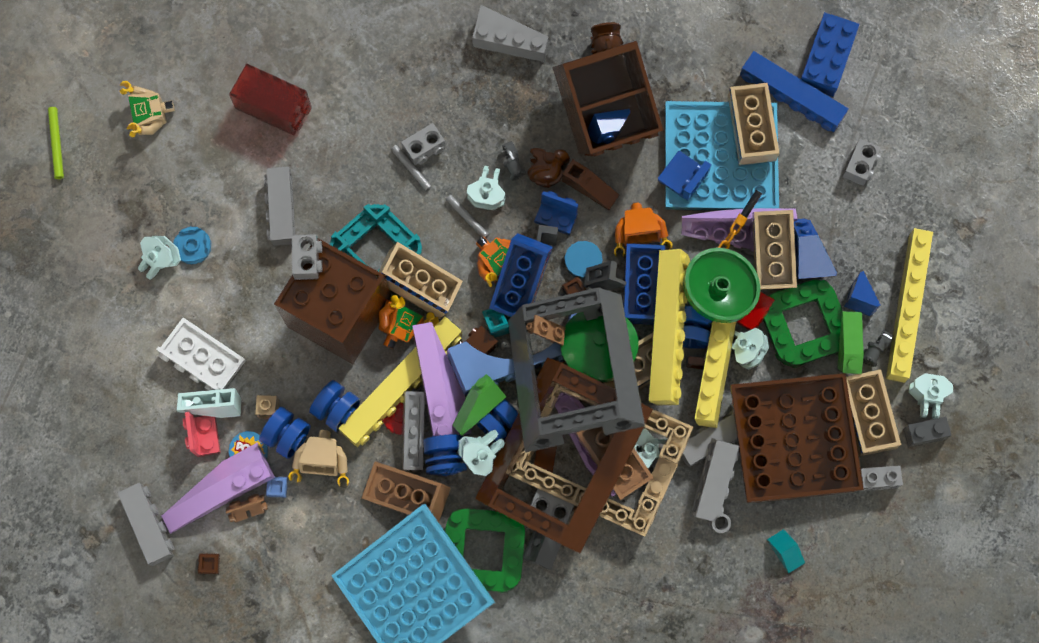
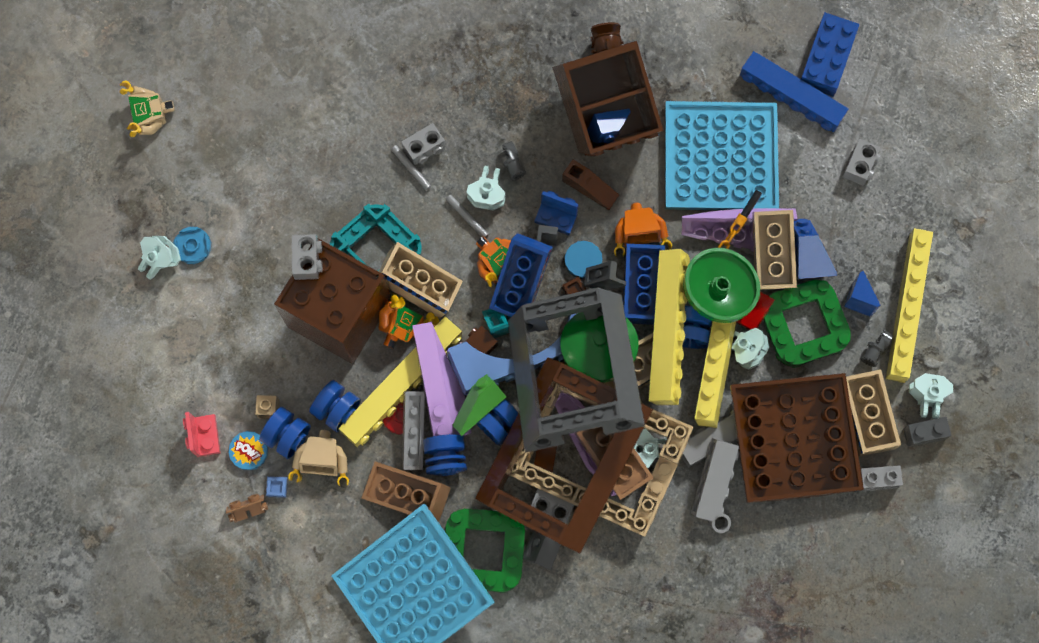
lime piece [48,107,64,179] -> none
light grey brick [118,483,174,566] -> none
white bracket [156,318,246,391] -> none
lavender wedge [162,443,275,534] -> none
light aqua slope [177,388,242,418] -> none
reddish brown tile [198,554,220,574] -> none
clear red brick [229,63,312,136] -> none
light grey brick [264,167,295,246] -> none
light aqua hinge [458,430,505,476] -> none
light grey wedge [472,5,548,62] -> none
medium nougat hinge [526,315,565,346] -> none
reddish brown helmet [527,148,570,188] -> none
blue bracket [658,151,712,201] -> none
reddish brown tile [686,356,706,370] -> none
tan brick [728,83,779,165] -> none
teal slope [767,529,805,574] -> none
bright green slope [837,311,864,374] -> none

